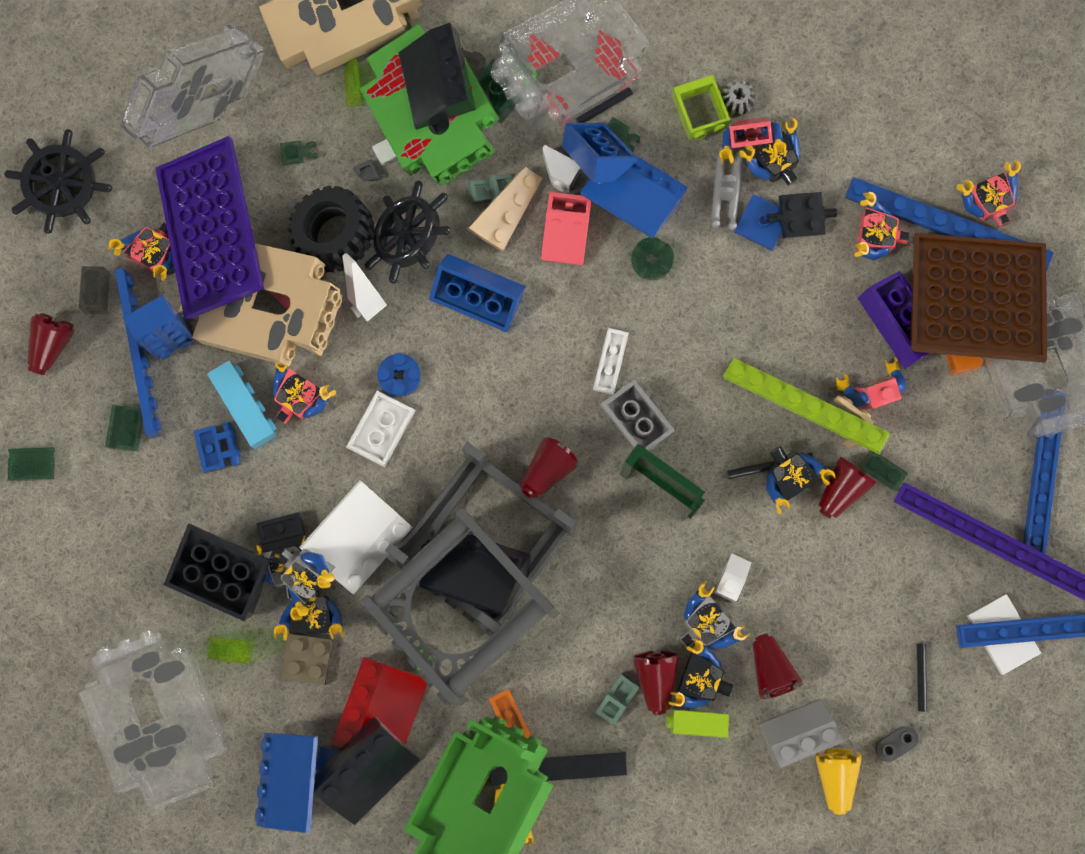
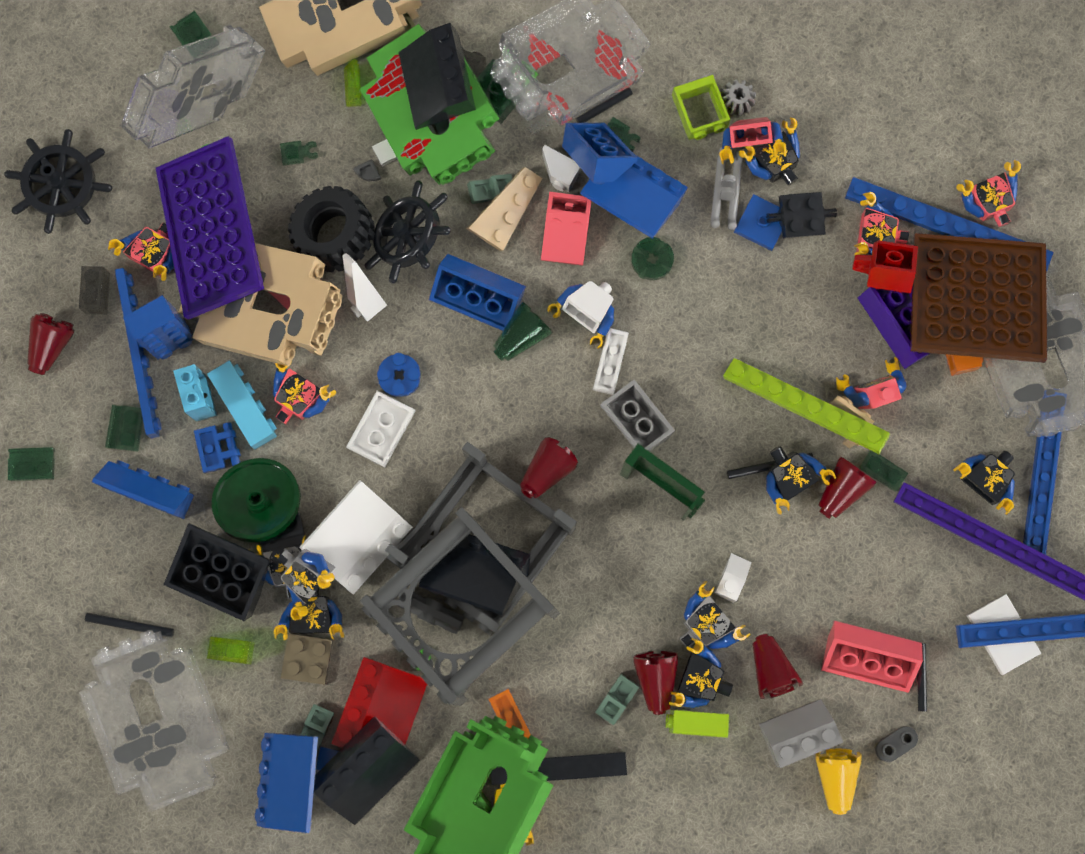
none -> black bar [85,613,174,638]
none -> blue slope [92,460,194,519]
none -> clear green plate [169,11,219,62]
none -> medium azure window [173,364,217,422]
none -> dark green dish [211,458,301,542]
none -> sand green slope [300,704,334,752]
none -> dark grey piece [397,592,465,635]
none -> bright green tile [475,791,493,812]
none -> clear green cone [493,302,553,361]
none -> white torso [547,281,614,349]
none -> coral slope [821,621,923,693]
none -> red hinge [852,240,918,293]
none -> torso [953,451,1015,515]

